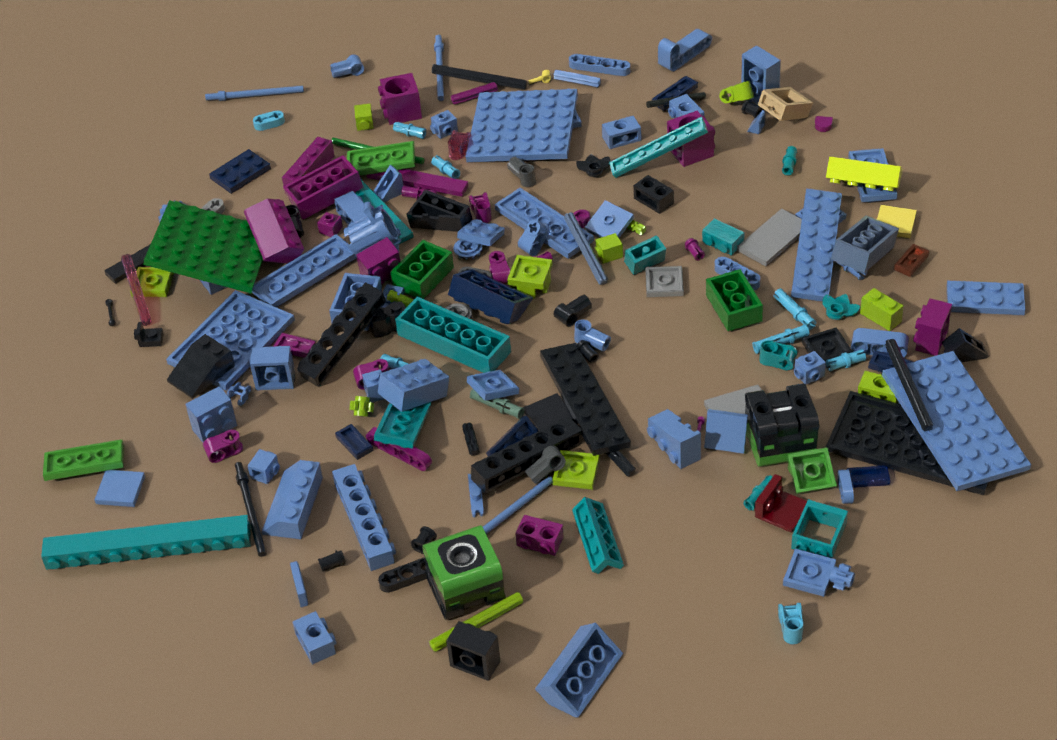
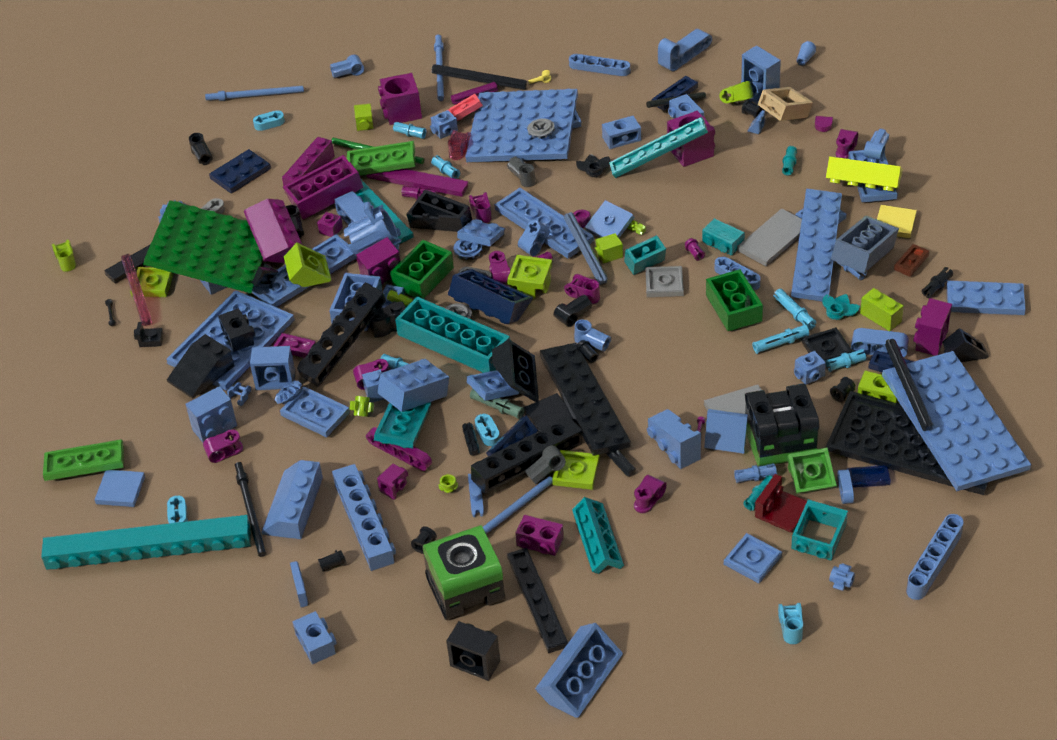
medium blue brick [248,449,280,484] -> none
dark blue tile [335,424,374,460] -> none
medium blue slope [373,165,403,202] -> none
black beam [378,558,427,593] -> none
lime axle [429,592,523,652] -> none
medium blue axle [554,70,601,87] -> none
black brick [633,175,674,214] -> none
teal piece [759,340,798,371] -> none
medium blue plate [783,549,836,597] -> none
none -> lime piece [51,239,76,271]
none -> medium azure beam [167,496,188,523]
none -> black piece [189,133,213,165]
none -> black brick [218,308,256,352]
none -> black bracket [252,264,278,288]
none -> medium blue gear [275,381,302,404]
none -> medium blue plate [280,386,350,438]
none -> lime slope [284,242,331,287]
none -> magenta brick [377,464,409,500]
none -> lime plate [438,474,458,493]
none -> coral plate [446,94,483,121]
none -> medium azure beam [475,414,500,446]
none -> black slope [492,339,539,403]
none -> black tile [507,548,568,654]
none -> light grey gear [527,119,555,139]
none -> magenta piece [564,274,600,304]
none -> magenta piece [634,475,667,513]
none -> medium blue tile [723,533,782,583]
none -> medium blue pin [734,463,777,483]
none -> medium blue cone [796,41,816,66]
none -> black bush [830,377,856,402]
none -> magenta piece [836,129,859,159]
none -> medium blue piece [863,129,889,160]
none -> medium blue beam [906,514,964,600]
none -> black pin [921,267,953,298]

